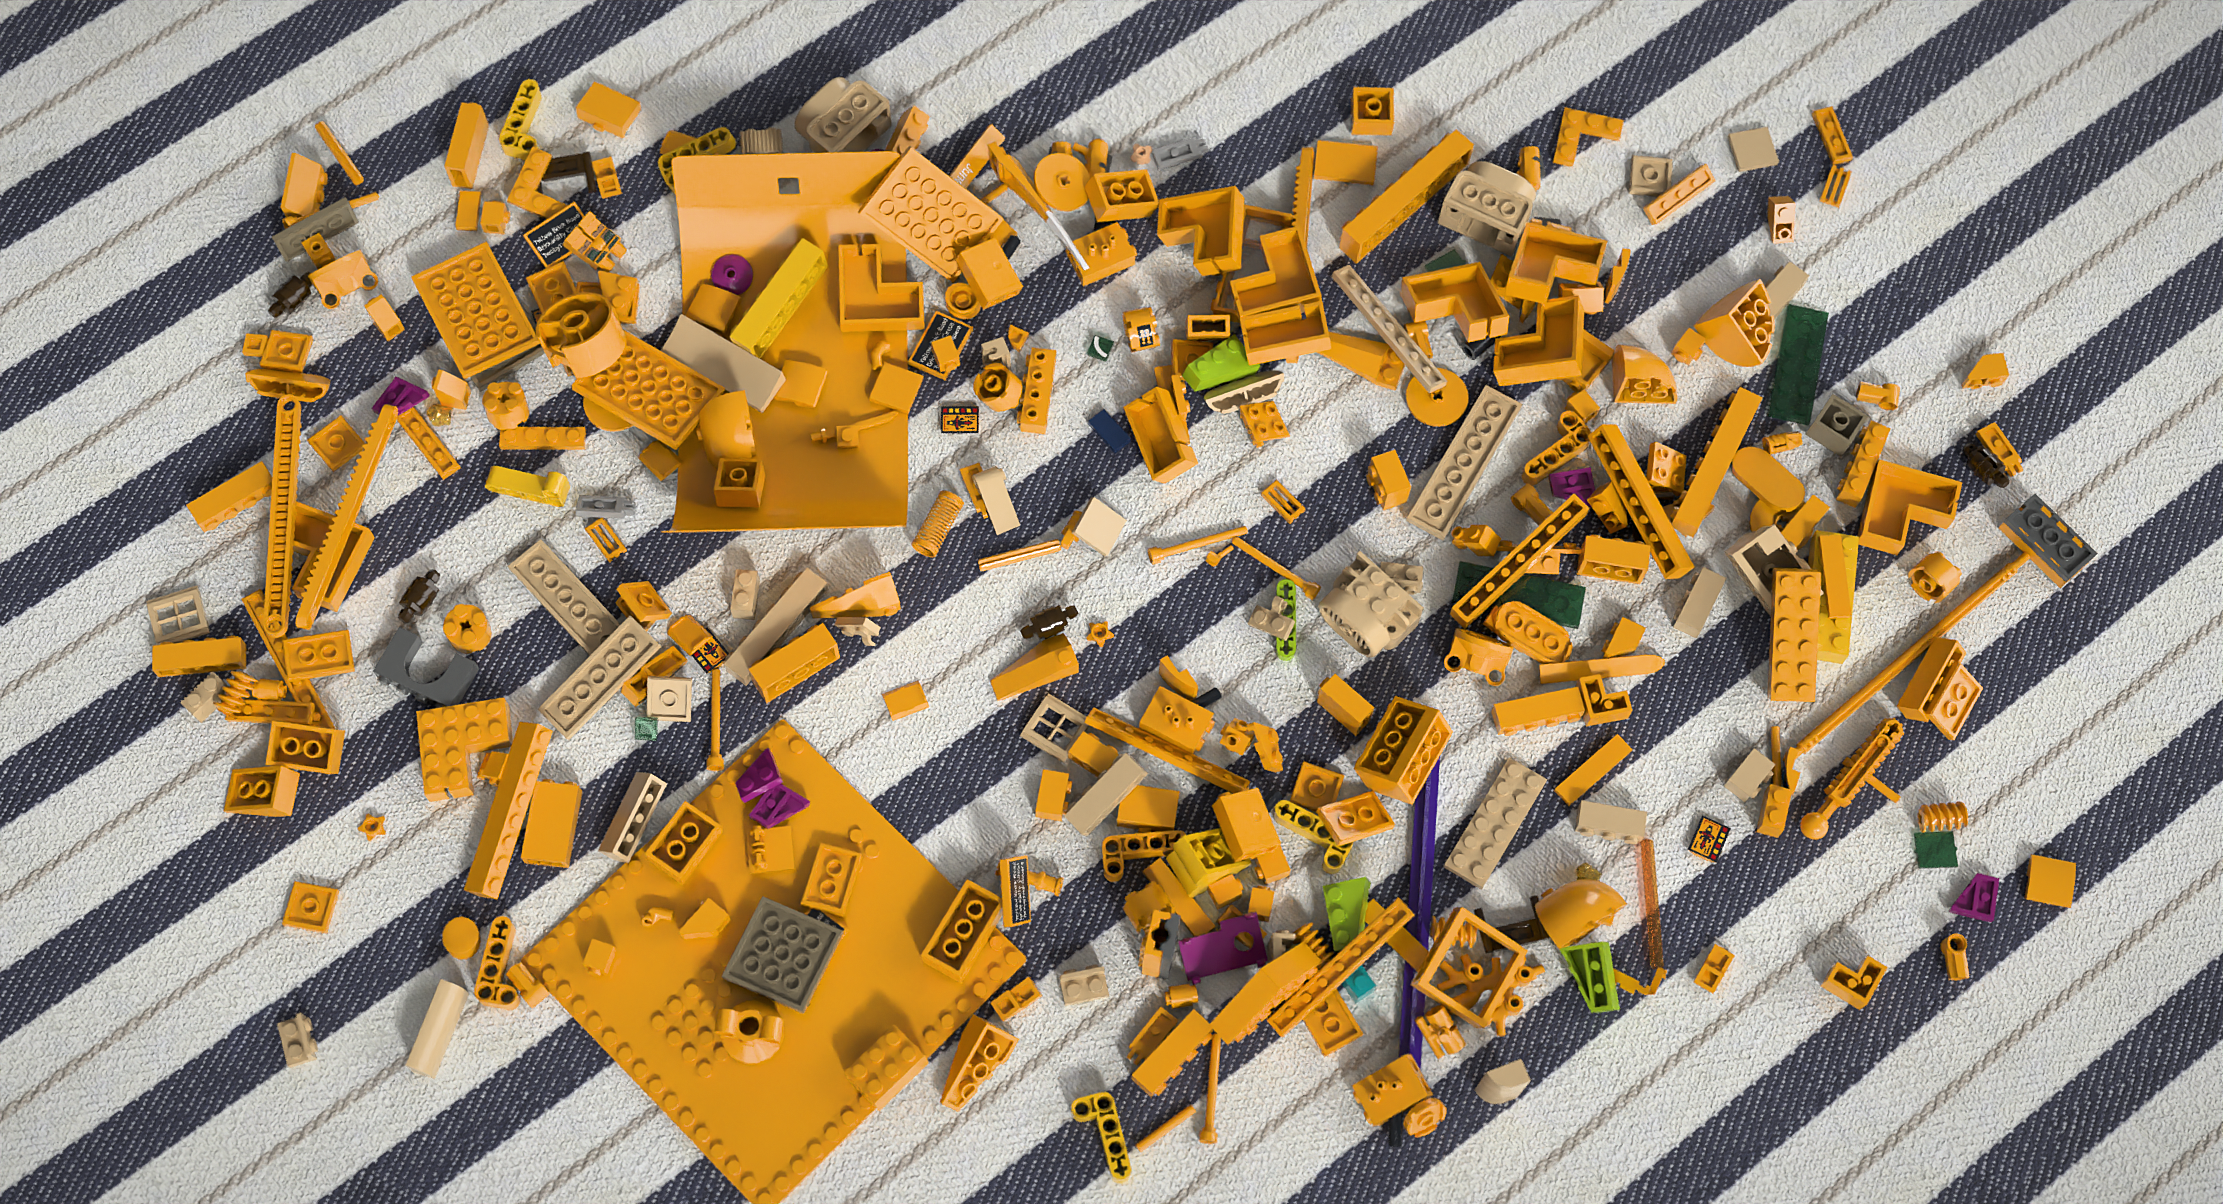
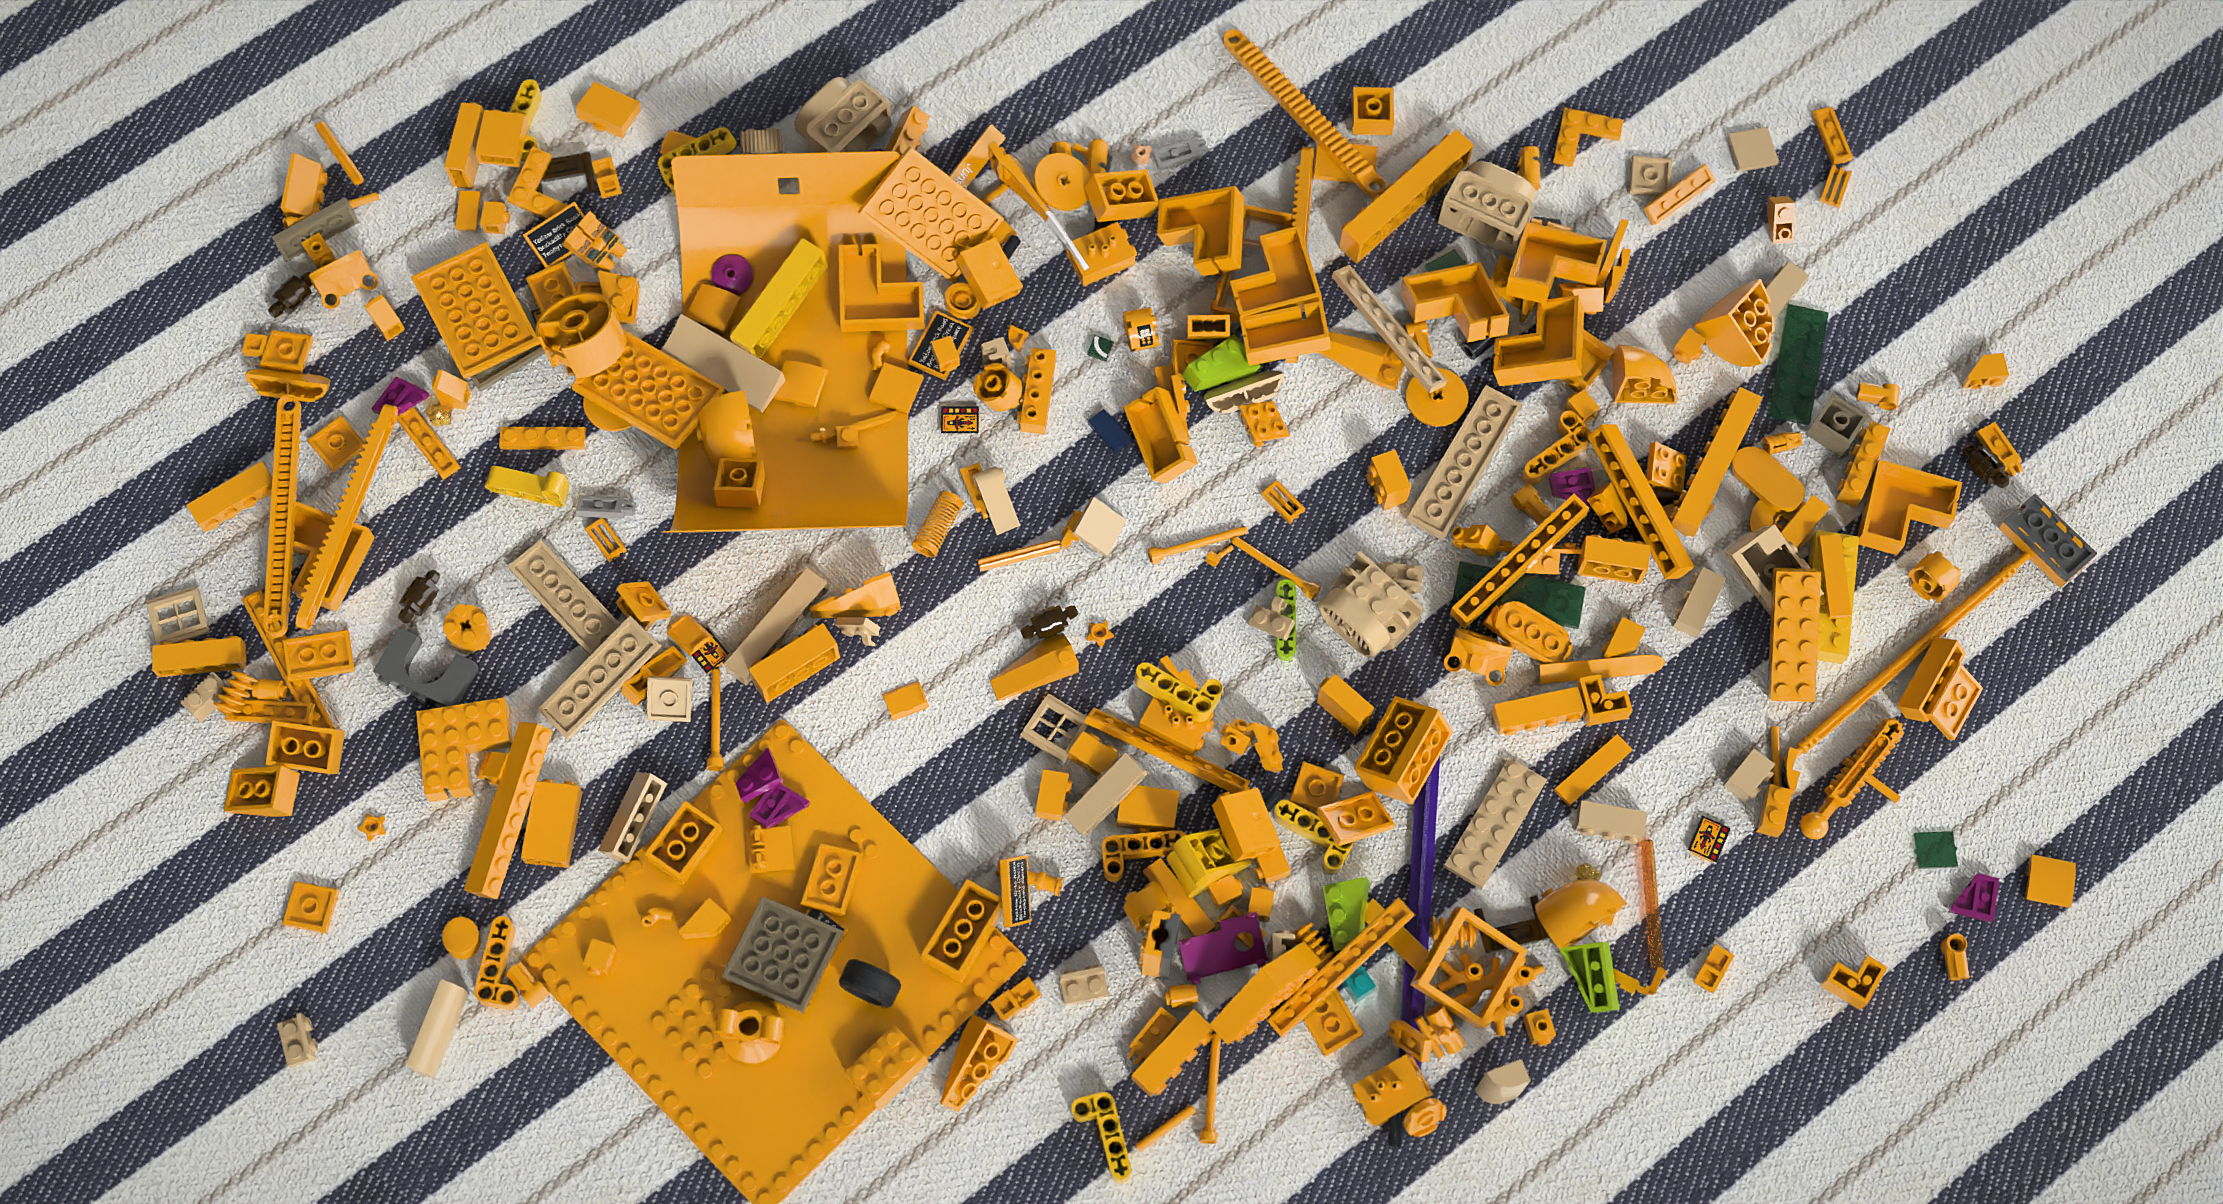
light orange brick [482,382,530,430] -> none
clear green tile [635,717,658,741] -> none
light orange piece [638,440,684,481] -> none
tan brick [730,569,760,620] -> none
light orange piece [1917,801,1968,833] -> none
none -> light orange brick [475,109,528,167]
none -> black tyre [839,959,901,1008]
none -> yellow beam [1134,663,1223,722]
none -> light orange gear [1223,29,1386,198]
none -> light orange hinge [1388,1020,1432,1062]
none -> light orange brick [1523,1009,1556,1046]
none -> light orange tile [1597,218,1629,286]

